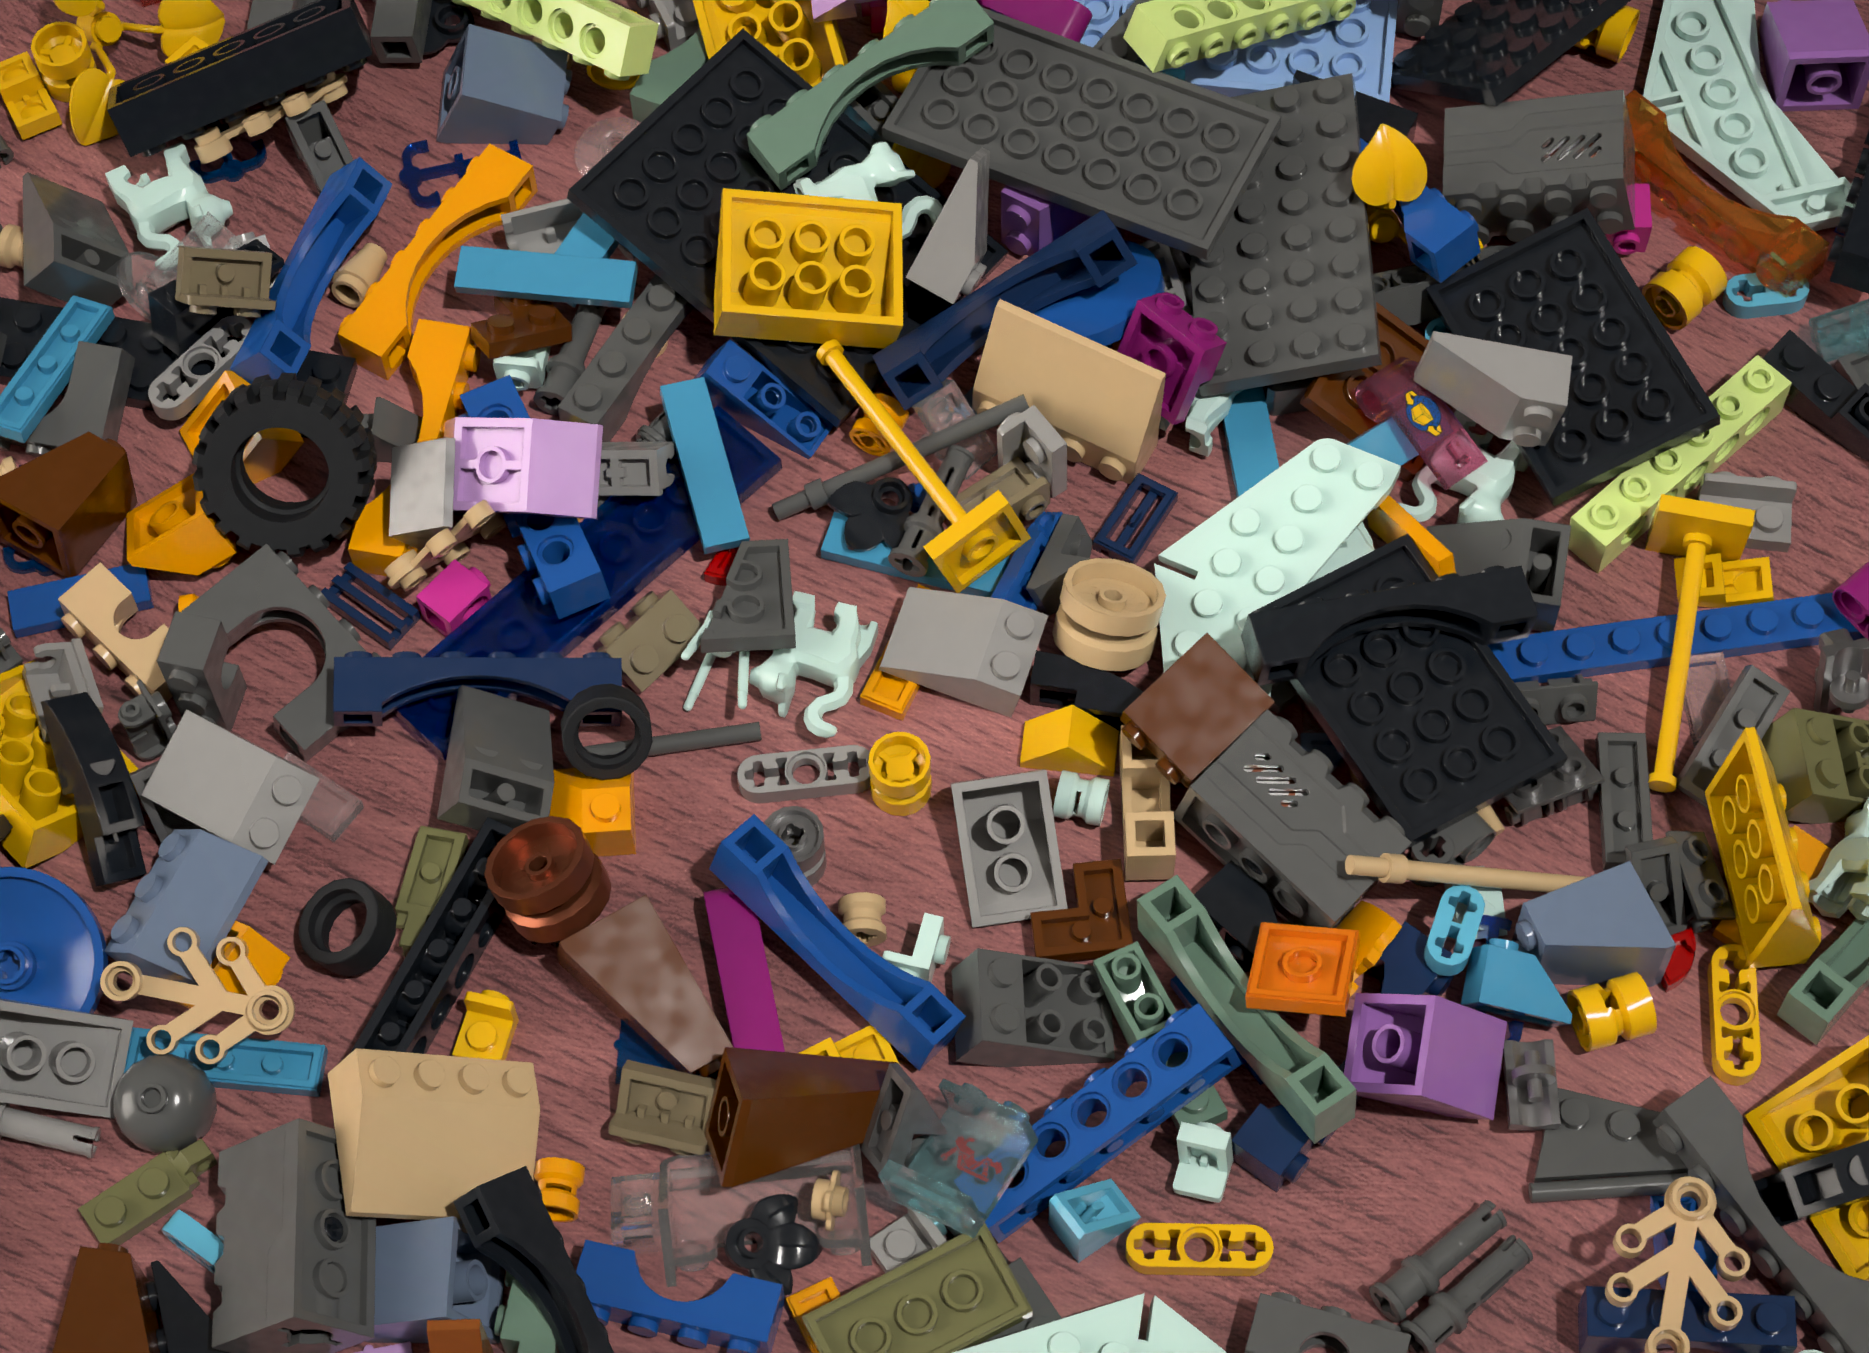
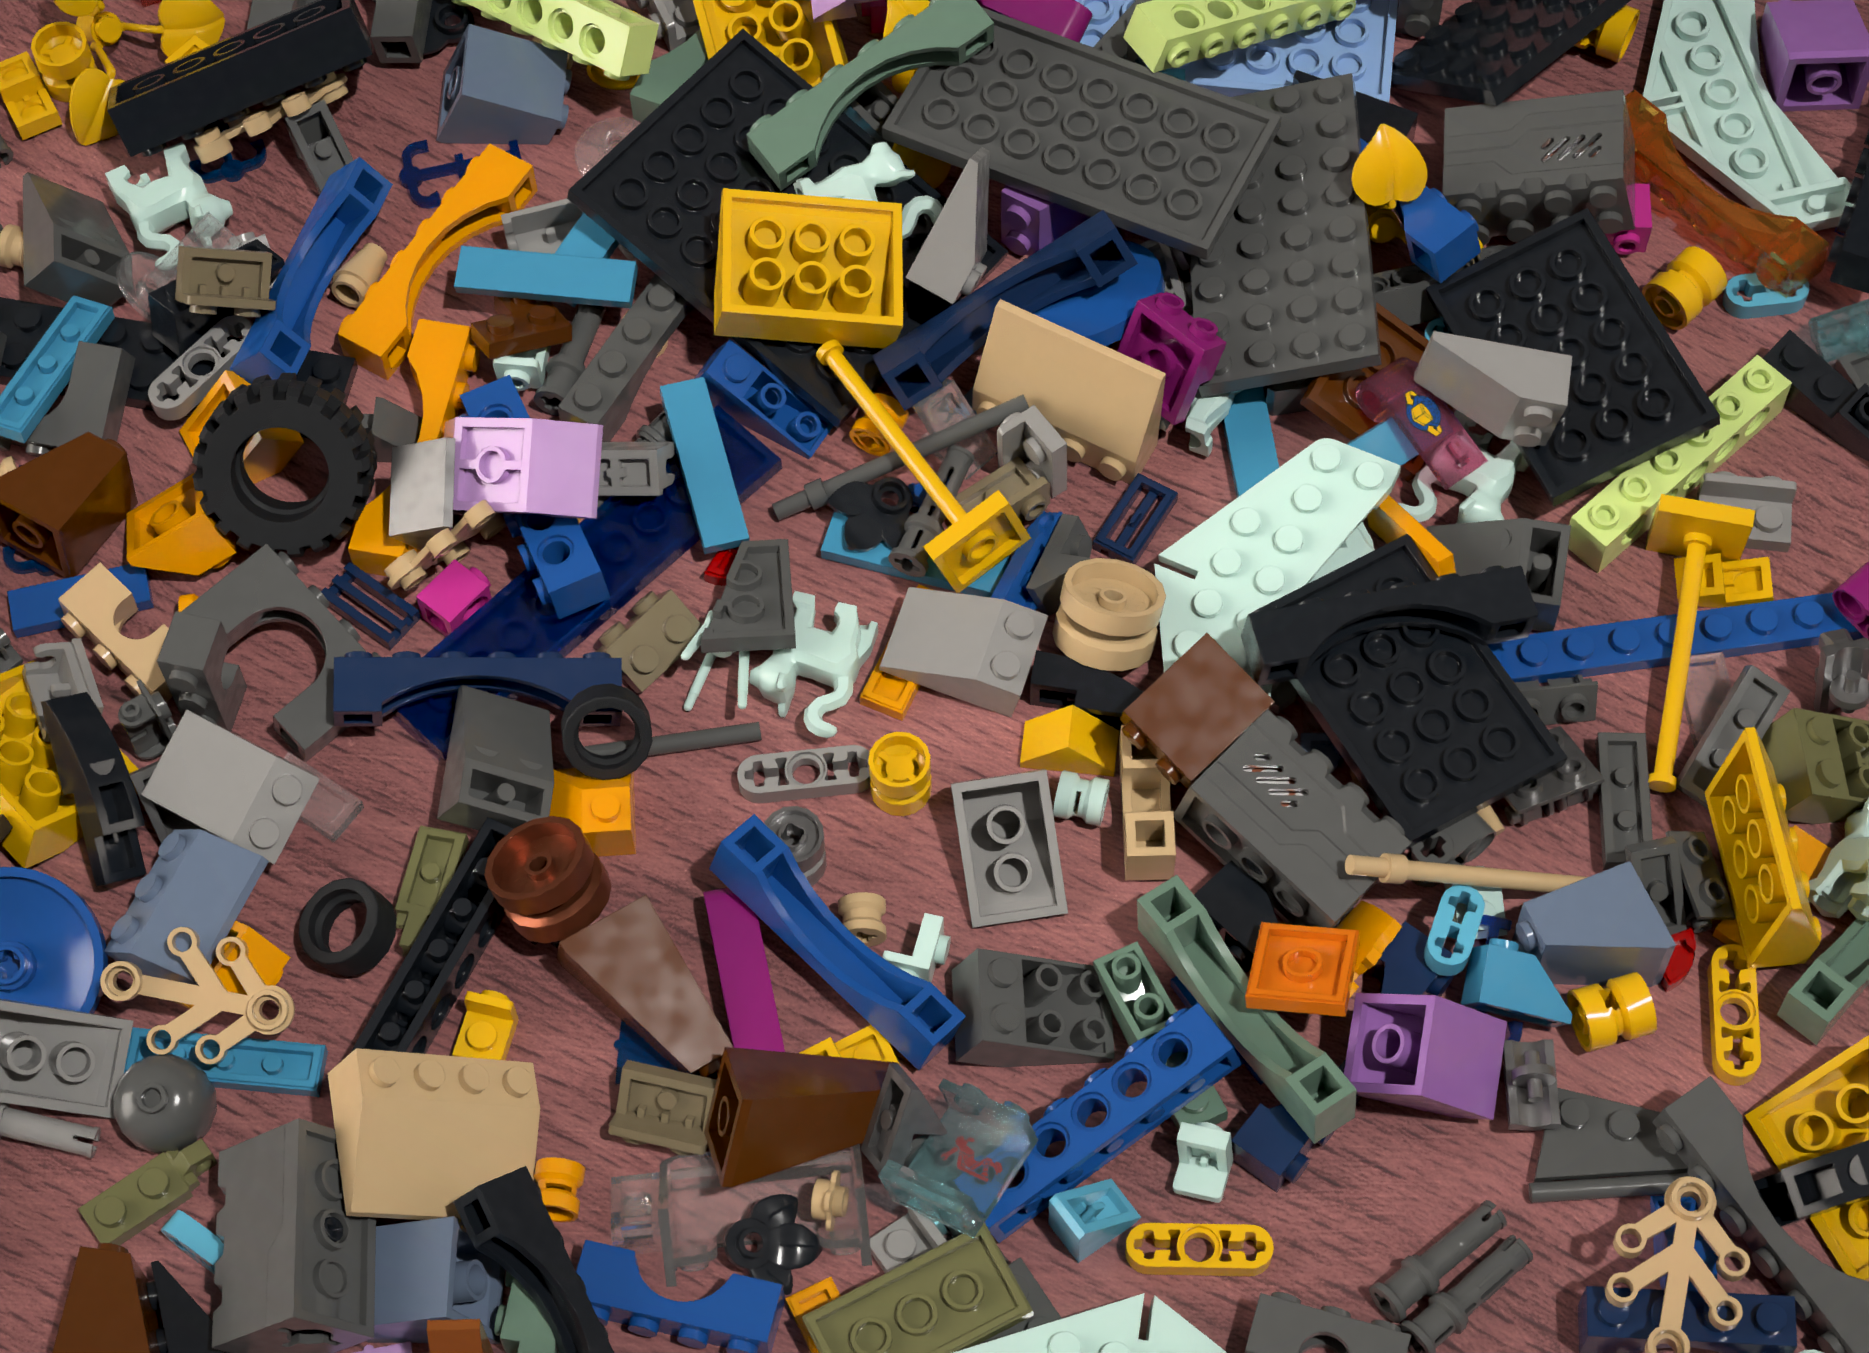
reddish brown plate [1030,859,1133,962] -> none

